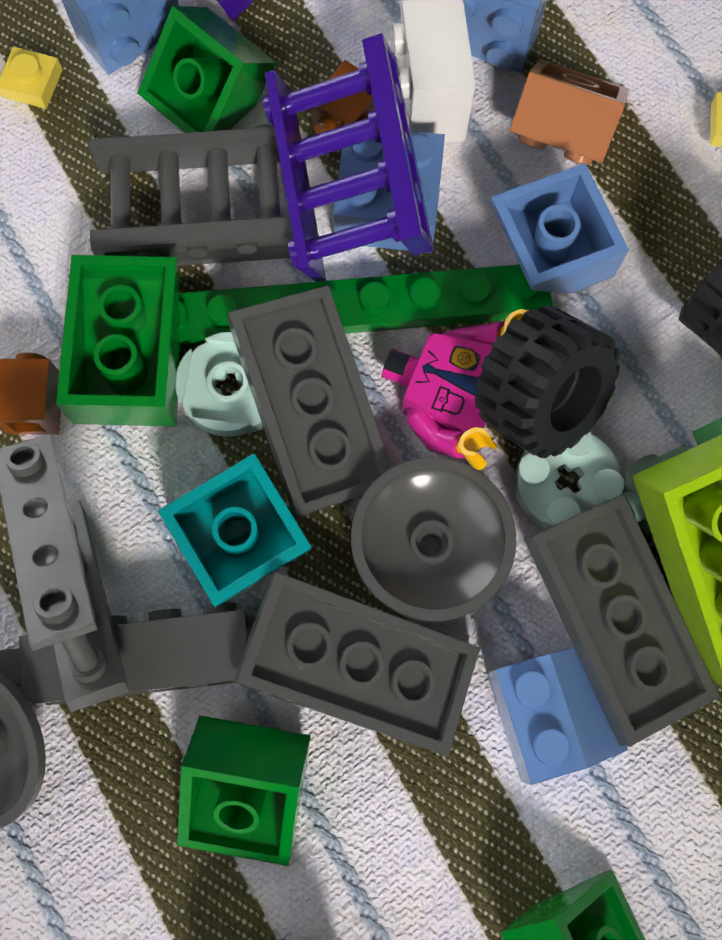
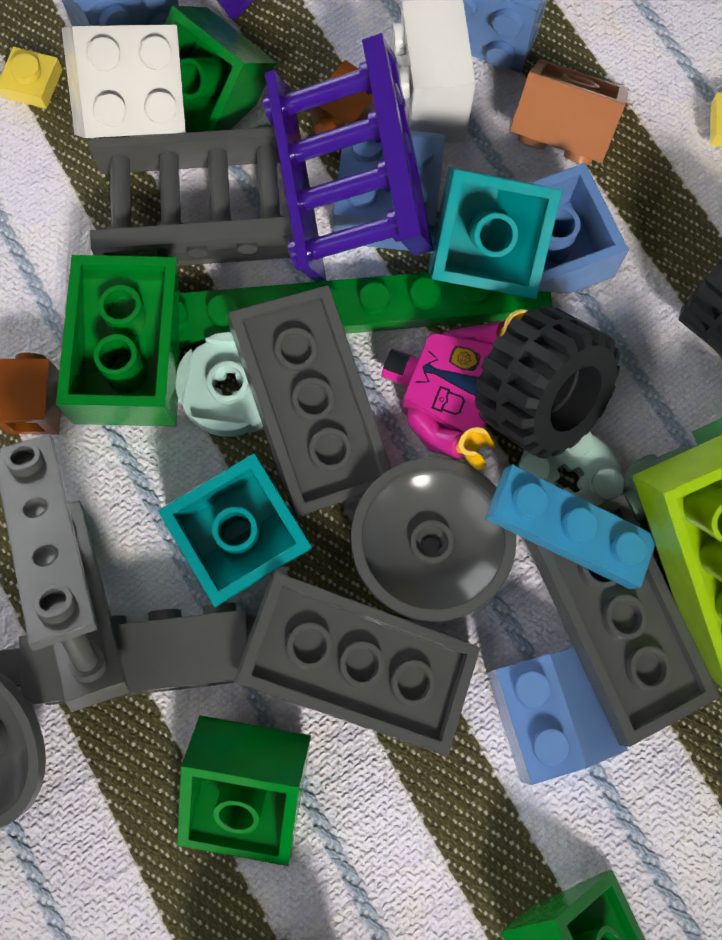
none -> white brick [62,25,186,138]
none -> teal slope [427,167,563,299]
none -> dark azure plate [485,465,655,589]

